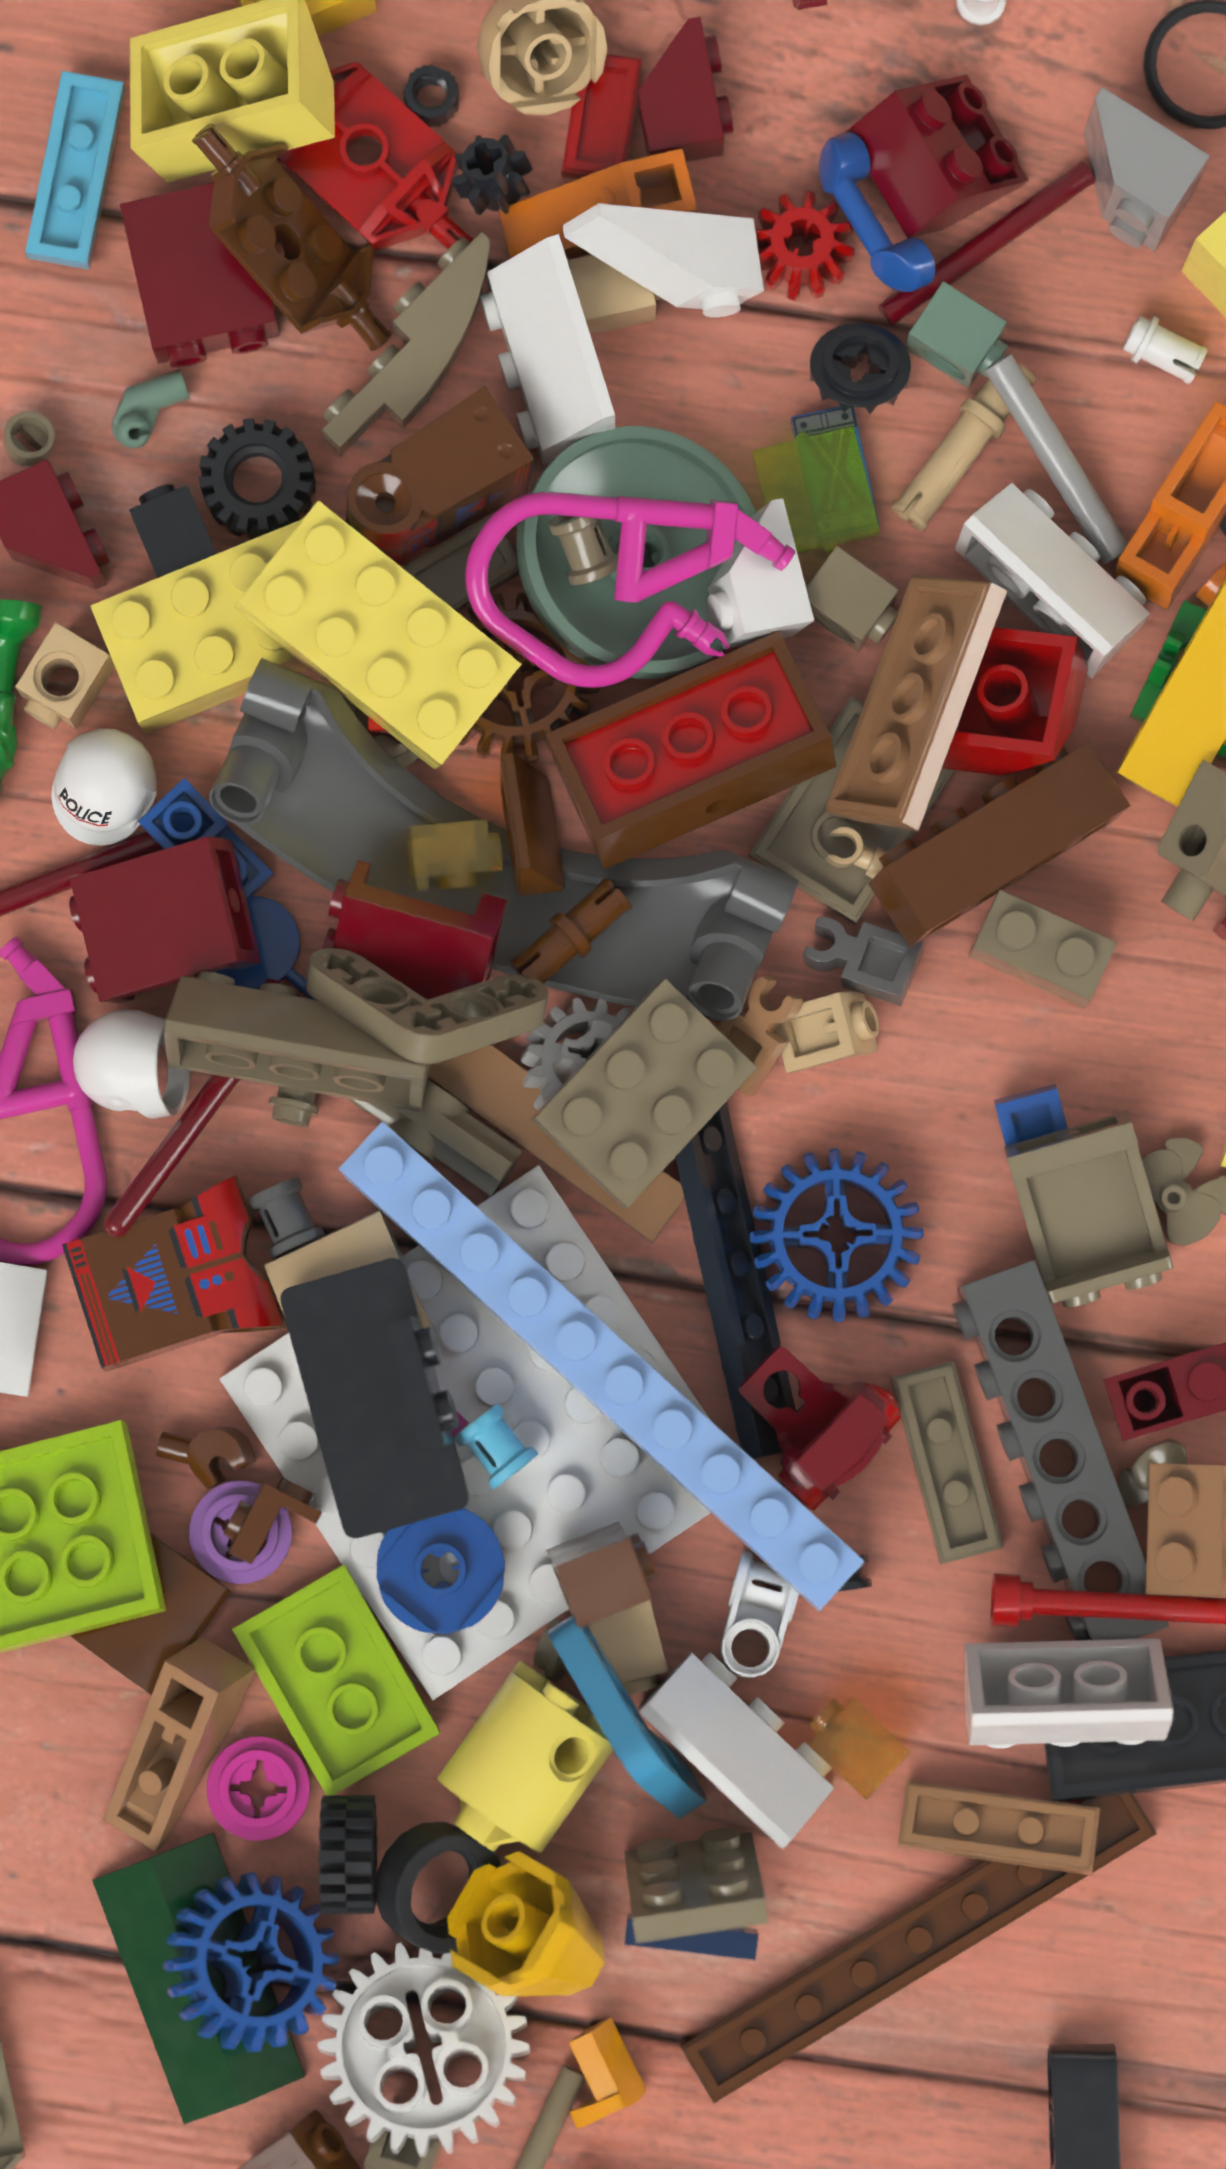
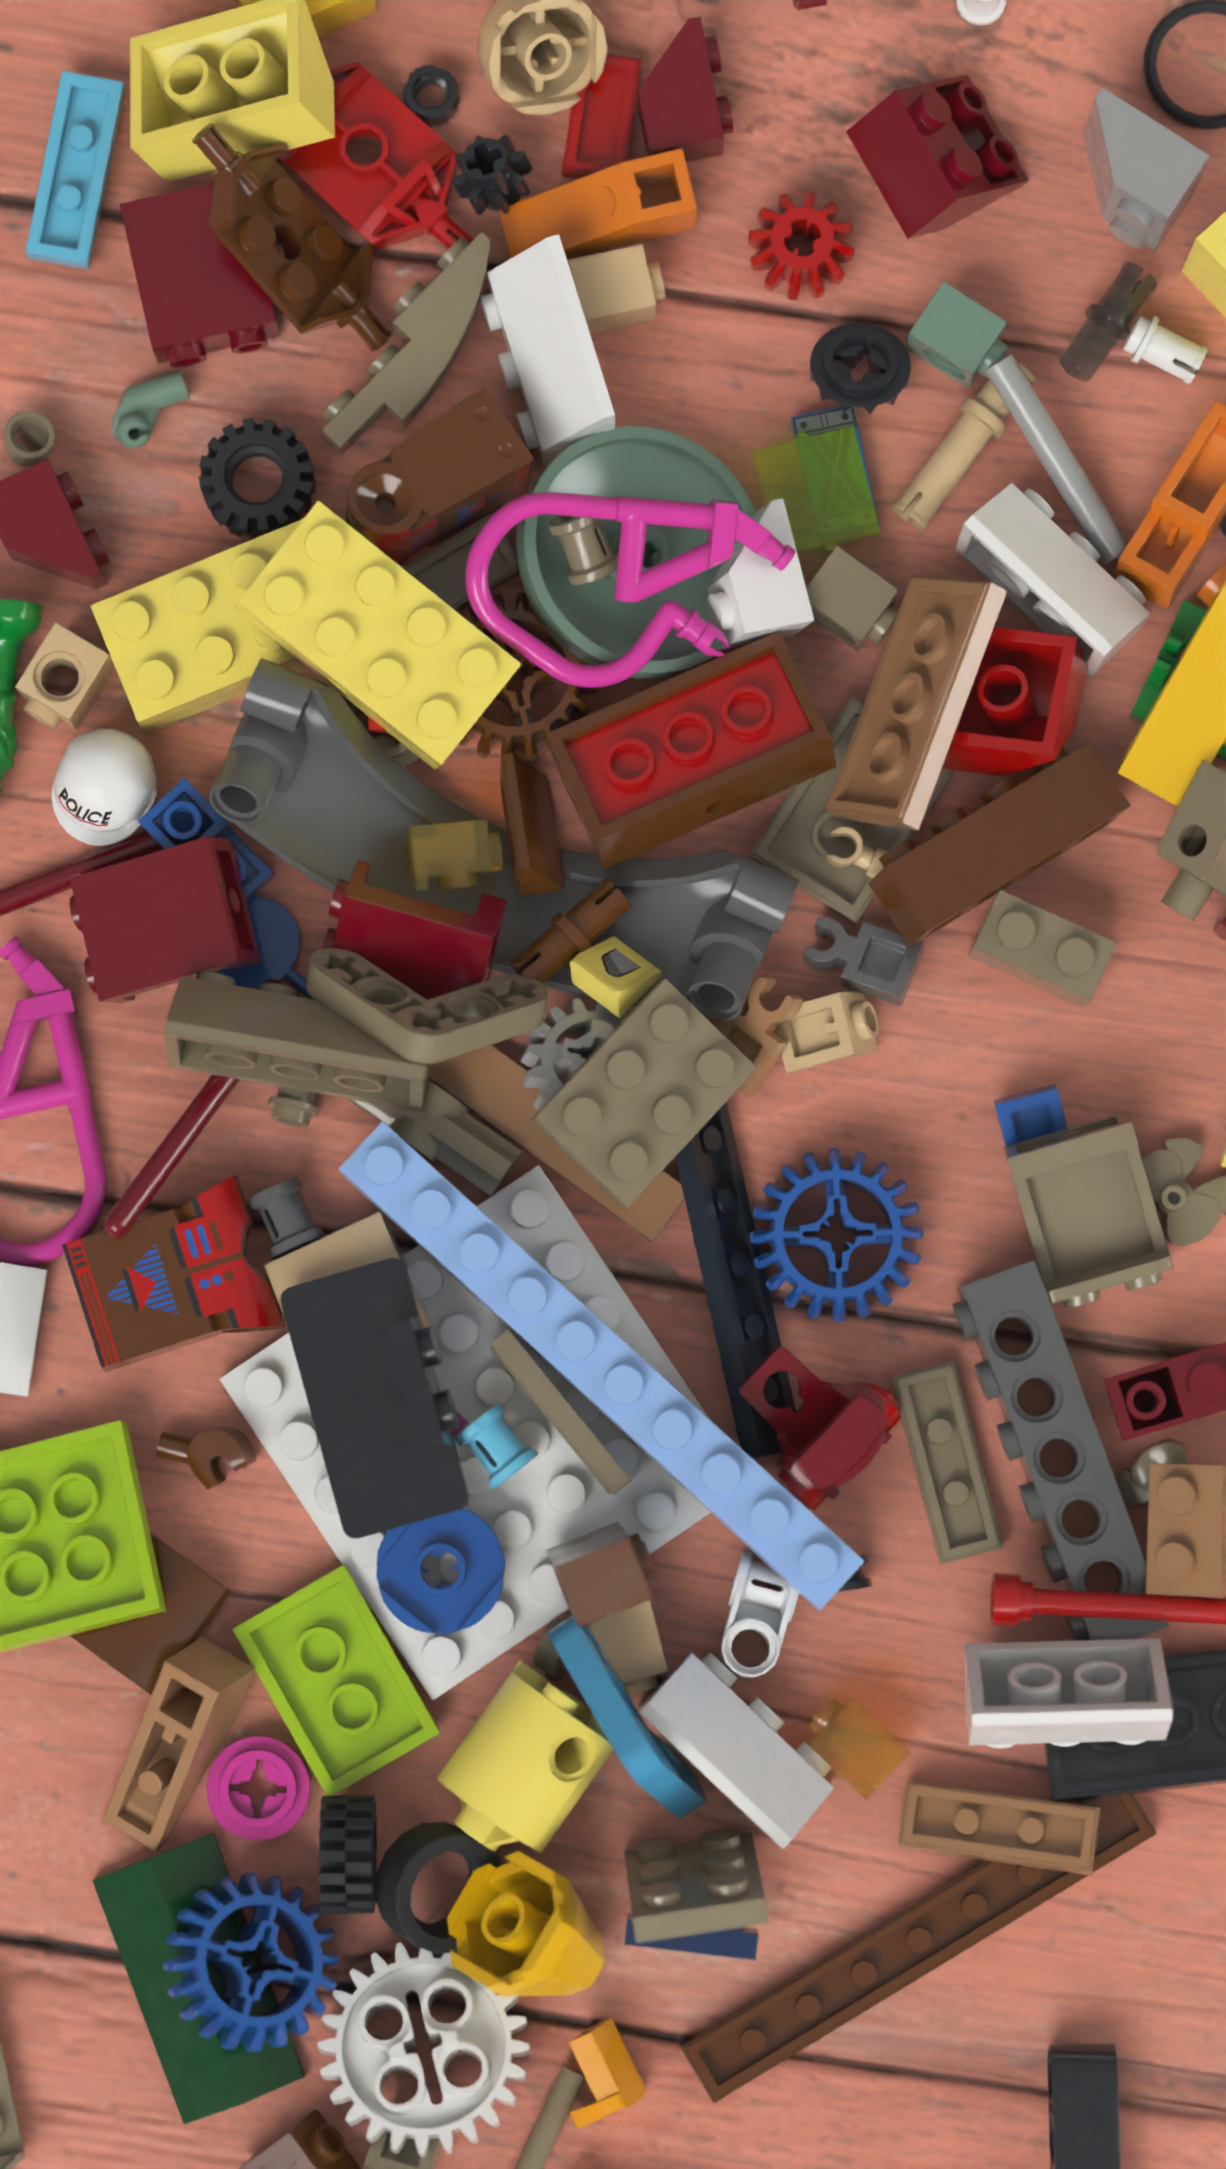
white helmet [73,1009,191,1119] -> none
black brick [129,484,216,578] -> none
medium lavender gear [189,1481,293,1584] -> none
reddish brown bracket [223,1477,322,1565] -> none
white slope [563,203,764,317] -> none
blue bar [819,132,935,292] -> none
dark red bar [878,161,1096,326] -> none
none -> dark tan tile [490,1329,632,1495]
none -> light yellow slope [570,936,662,1019]
none -> clear smoke axle [1060,262,1158,382]

